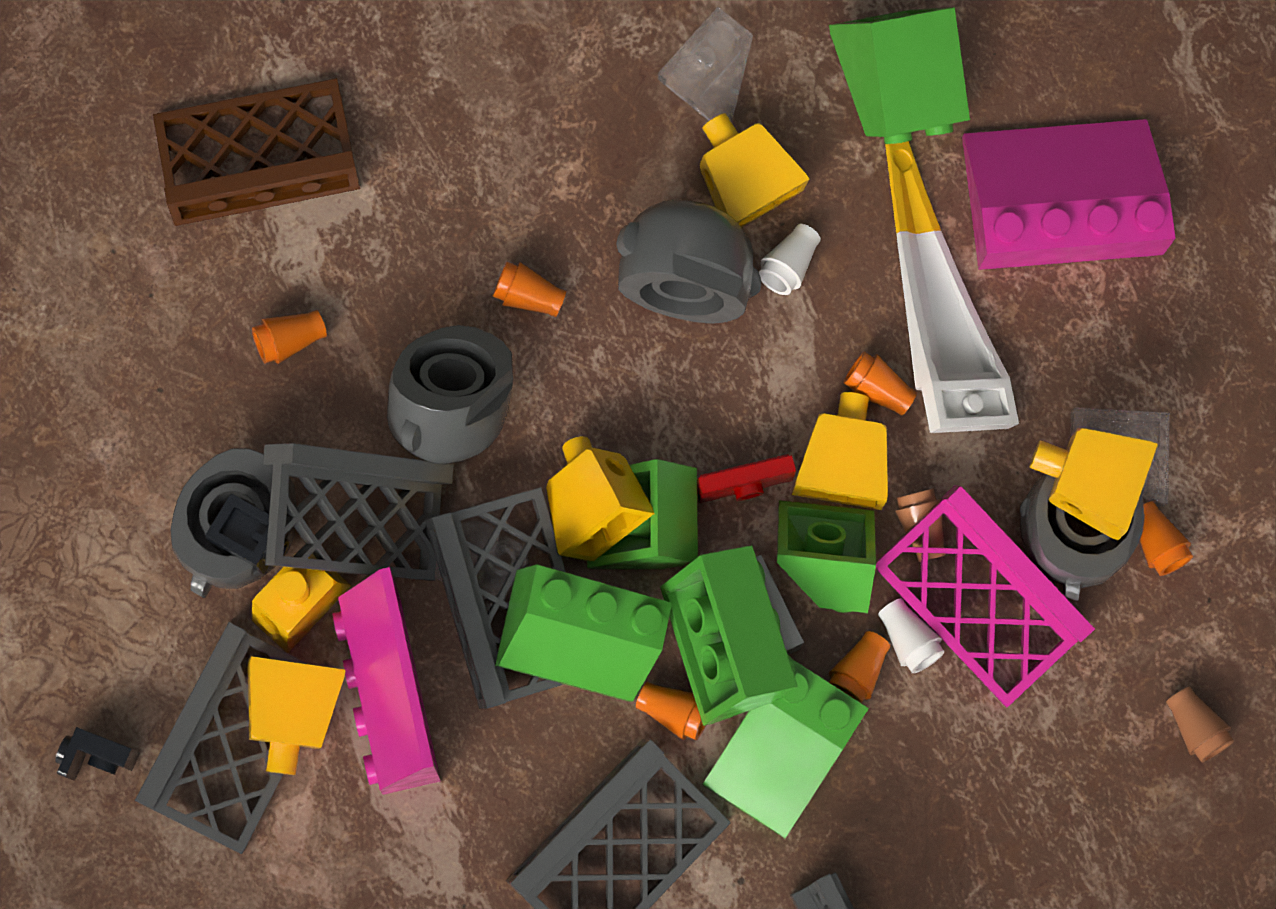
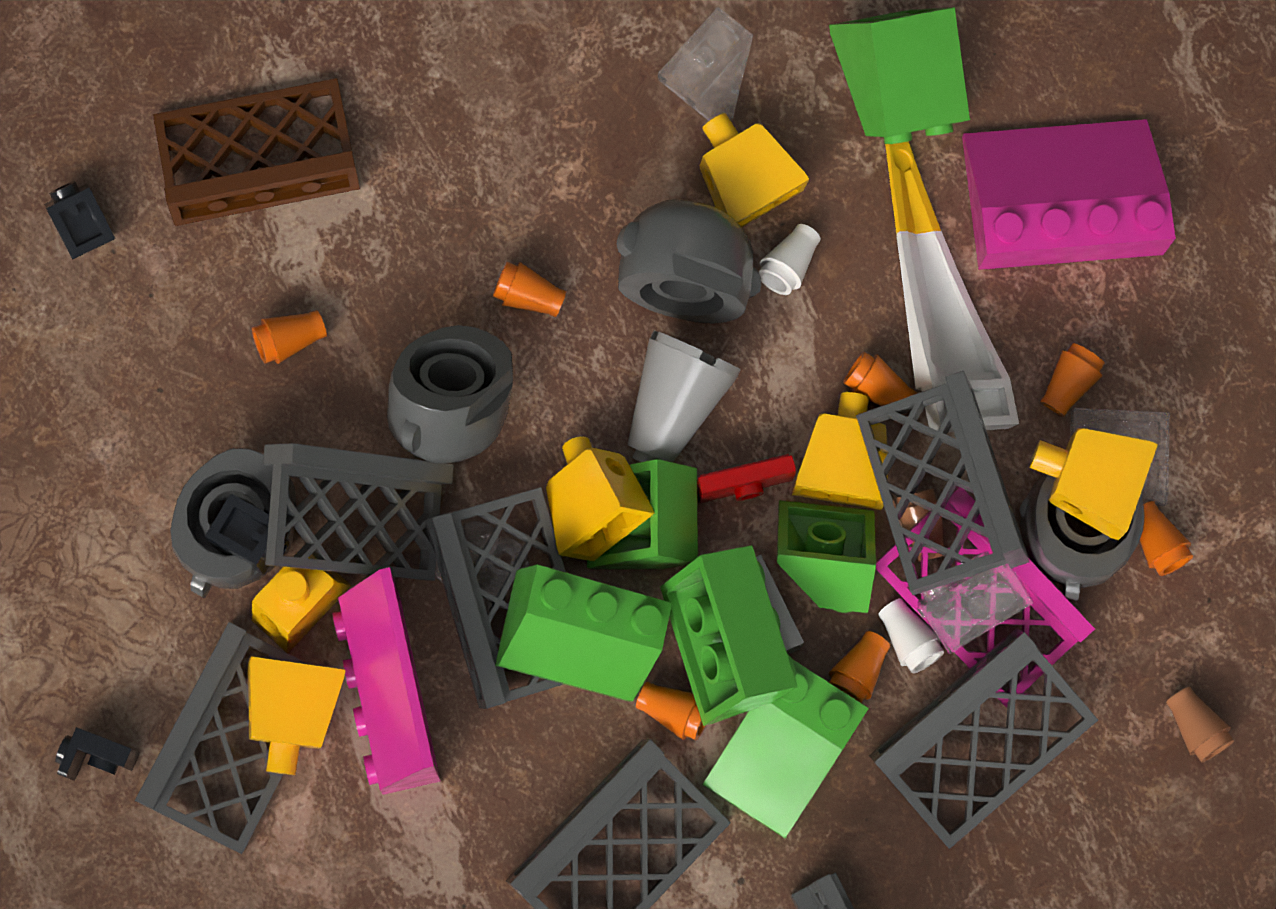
none -> black bracket [44,181,116,260]
none -> light grey cone [627,330,741,462]
none -> dark grey fence [856,370,1030,595]
none -> dark grey fence [869,628,1098,849]
none -> clear bracket [917,551,1033,654]
none -> orange cone [1040,343,1105,417]

